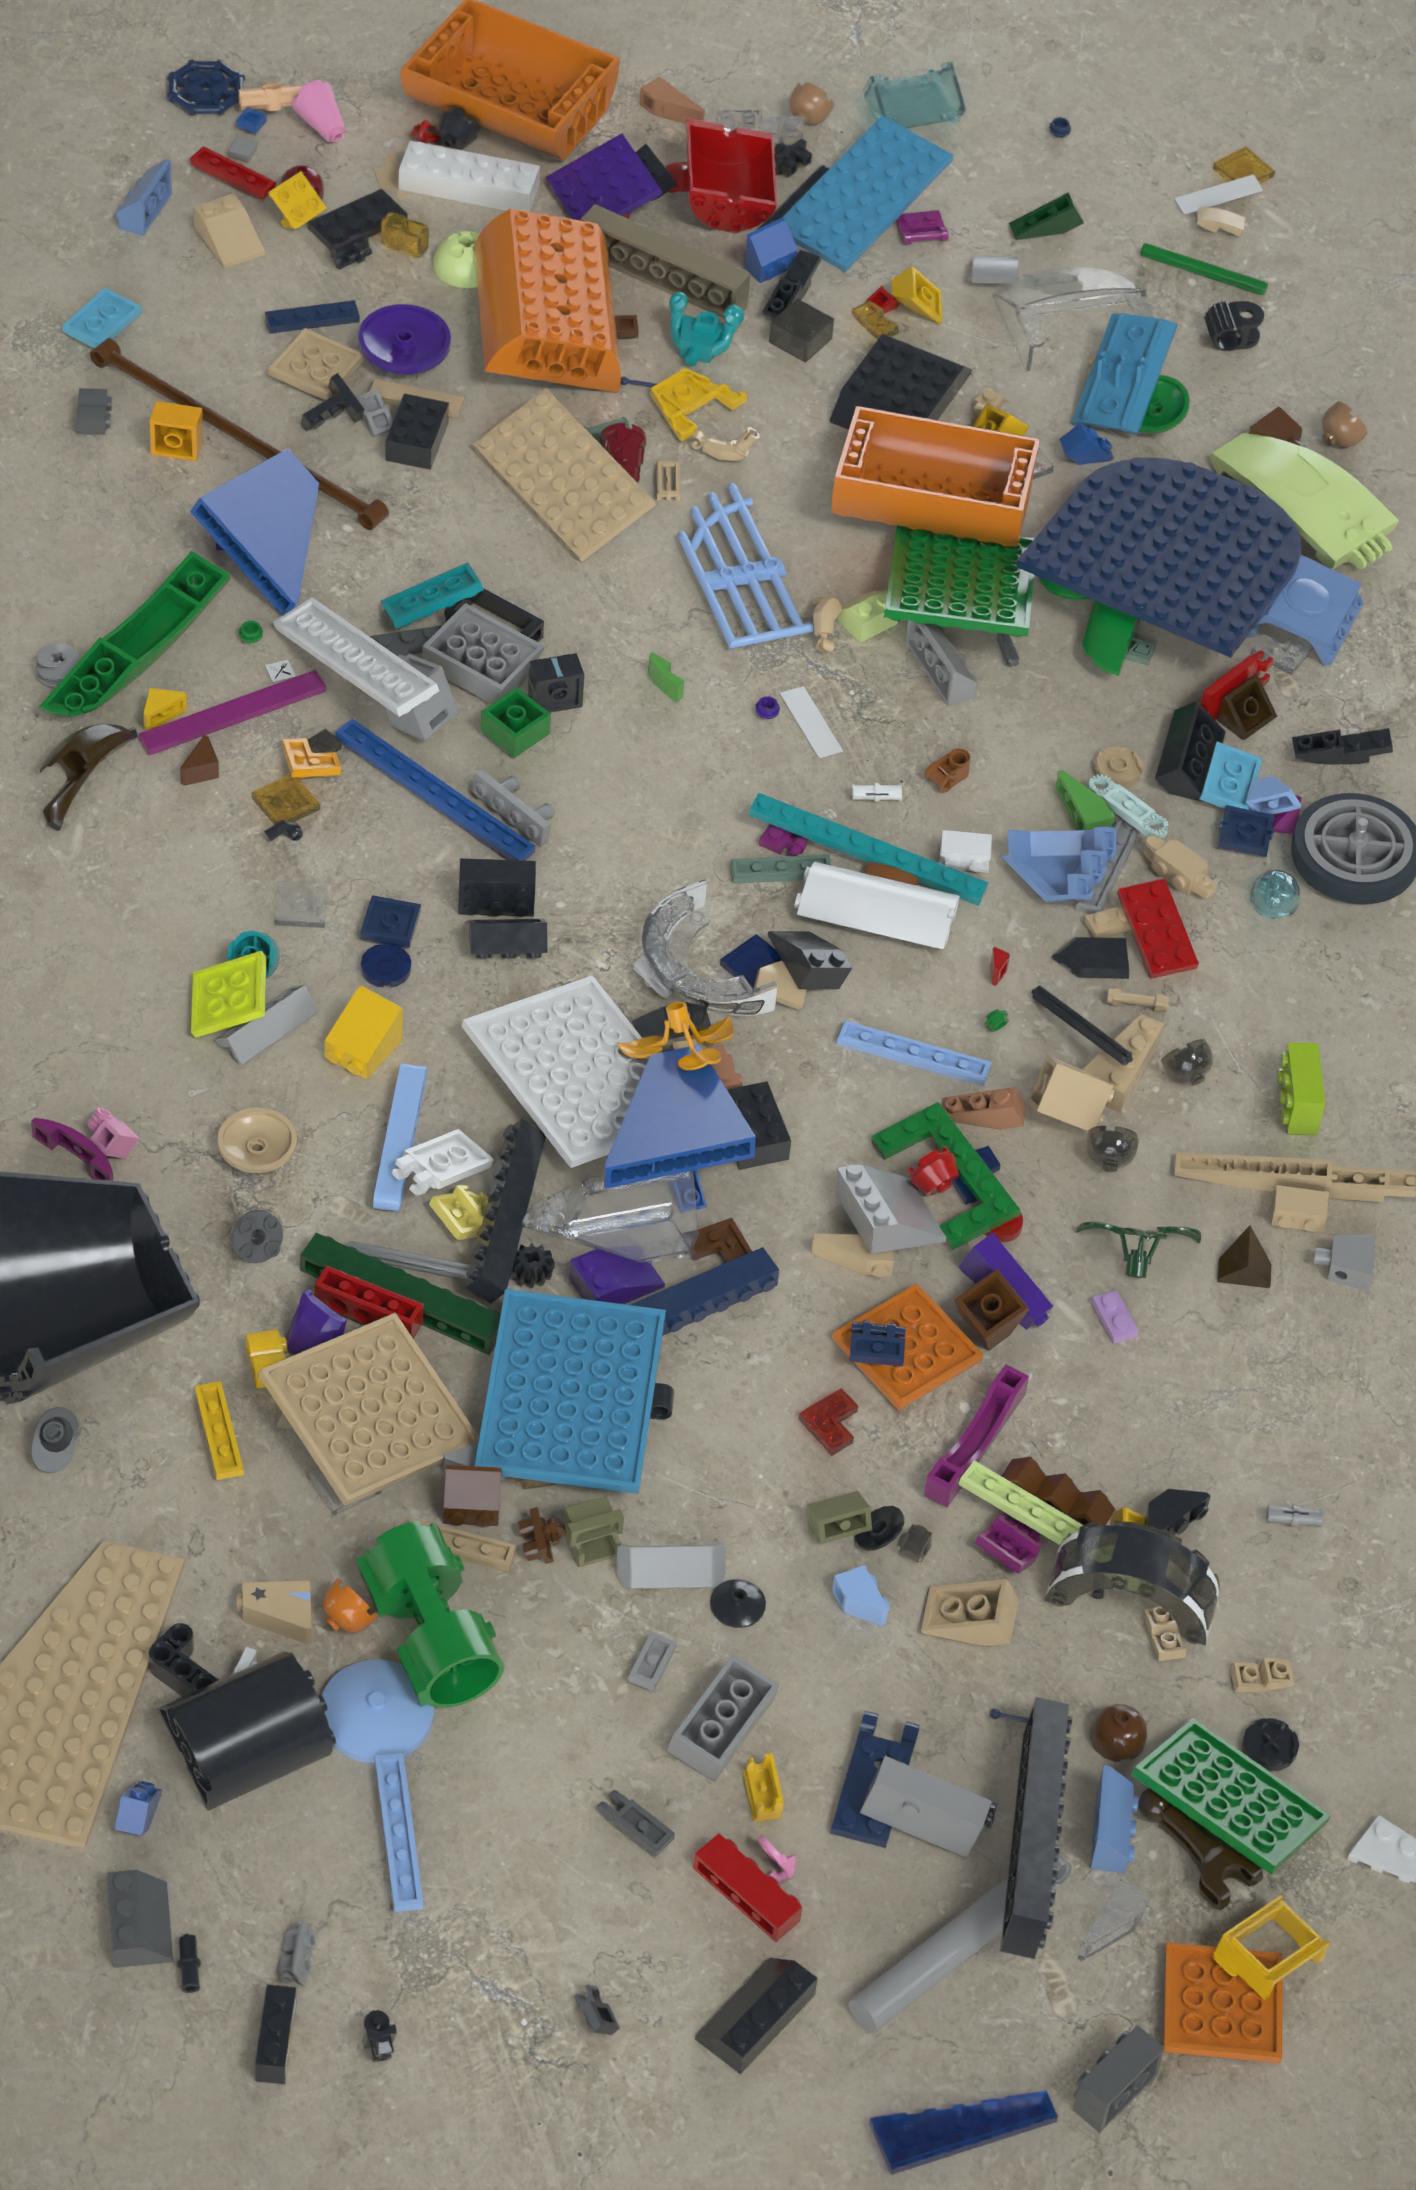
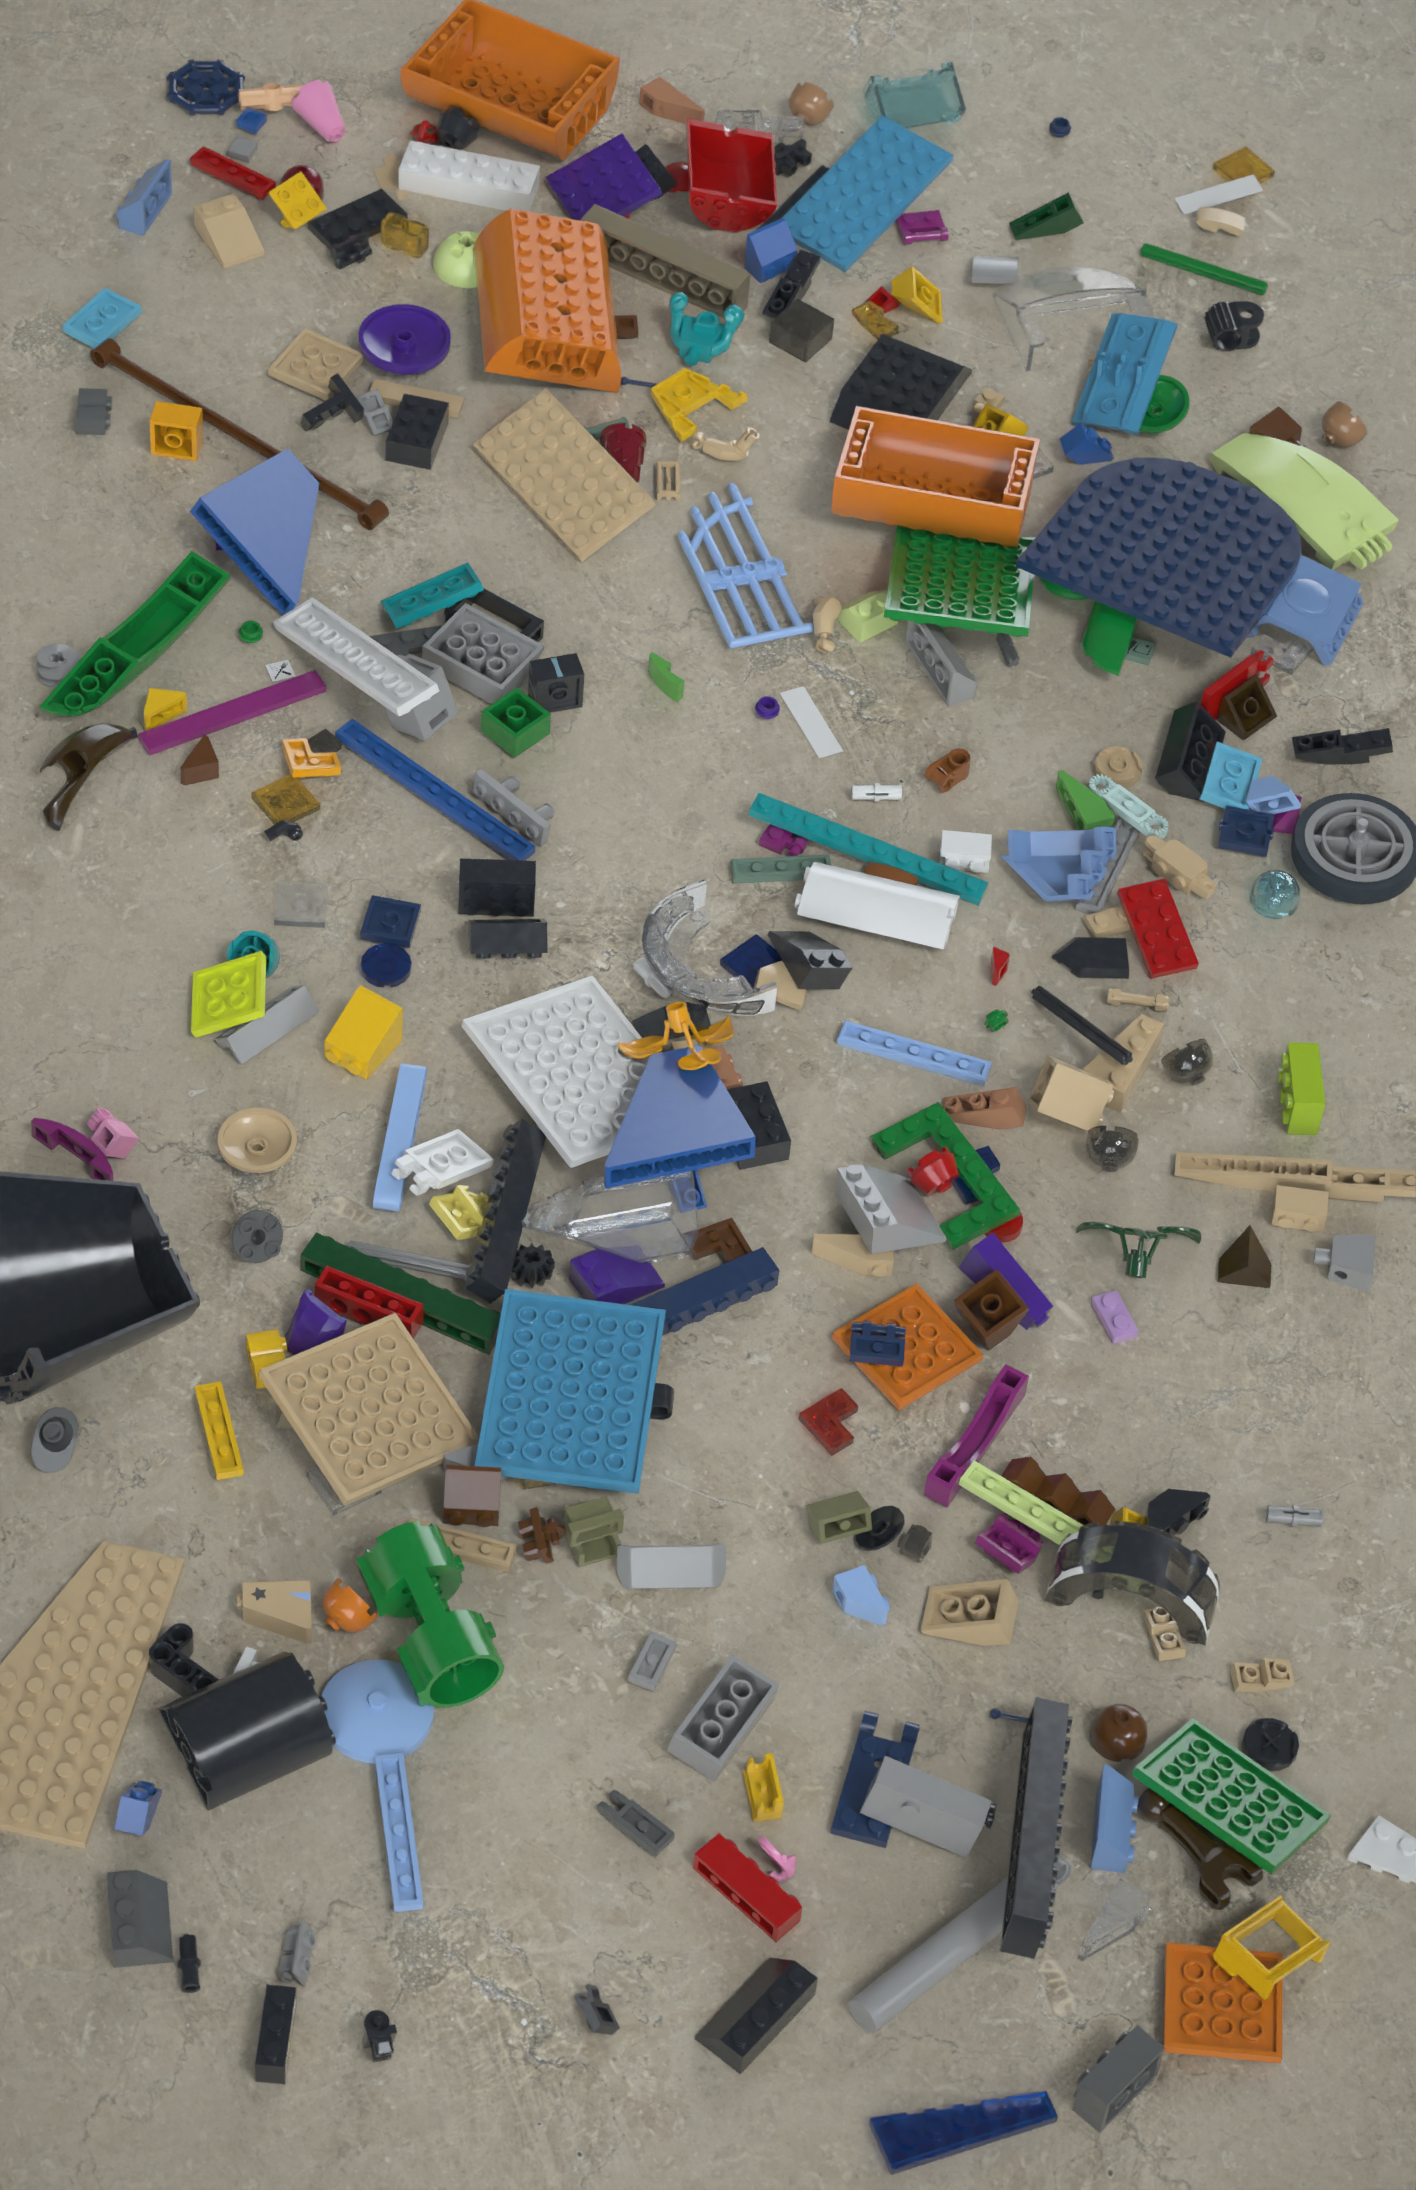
dark blue plate [265,300,360,334] -> none
black dish [710,1579,766,1628] -> none

